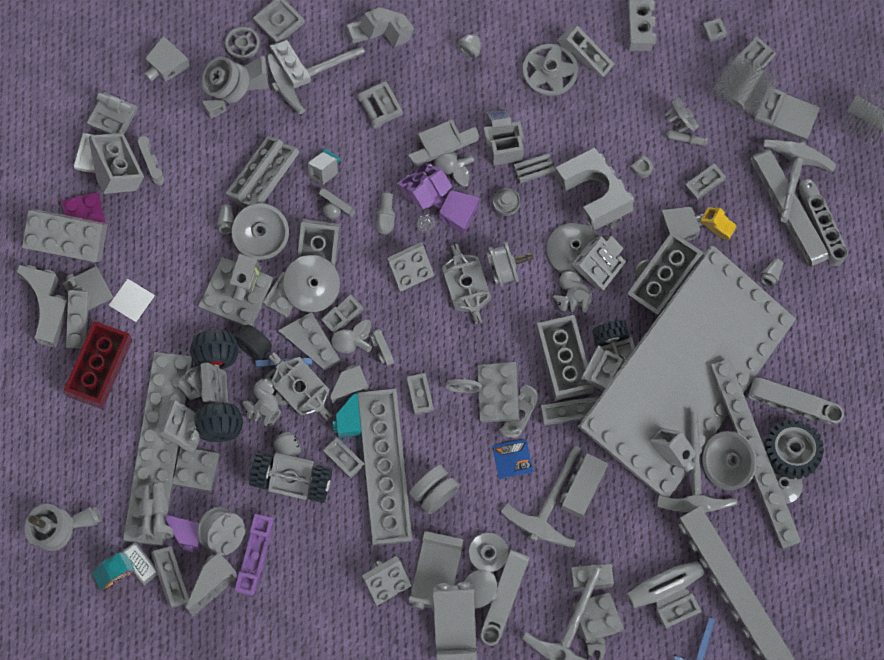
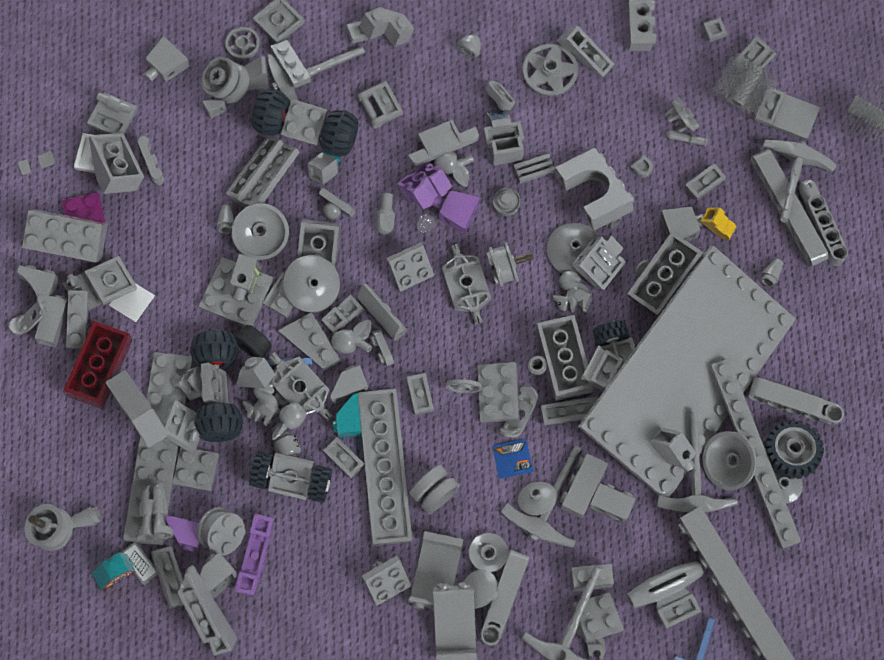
none -> light grey piece [9,293,48,335]
none -> light grey sticker [18,151,55,175]
none -> light grey plate [84,256,137,306]
none -> light grey piece [105,370,168,448]
none -> light grey wedge [178,566,237,656]
none -> light grey slope [237,357,276,388]
none -> black plate [251,89,359,156]
none -> light grey piece [271,402,306,440]
none -> light grey panel [358,283,407,341]
none -> light grey plate [486,81,515,111]
none -> light grey dish [518,481,557,515]
none -> light grey cone [528,356,547,375]
none -> light grey brick [589,483,636,524]

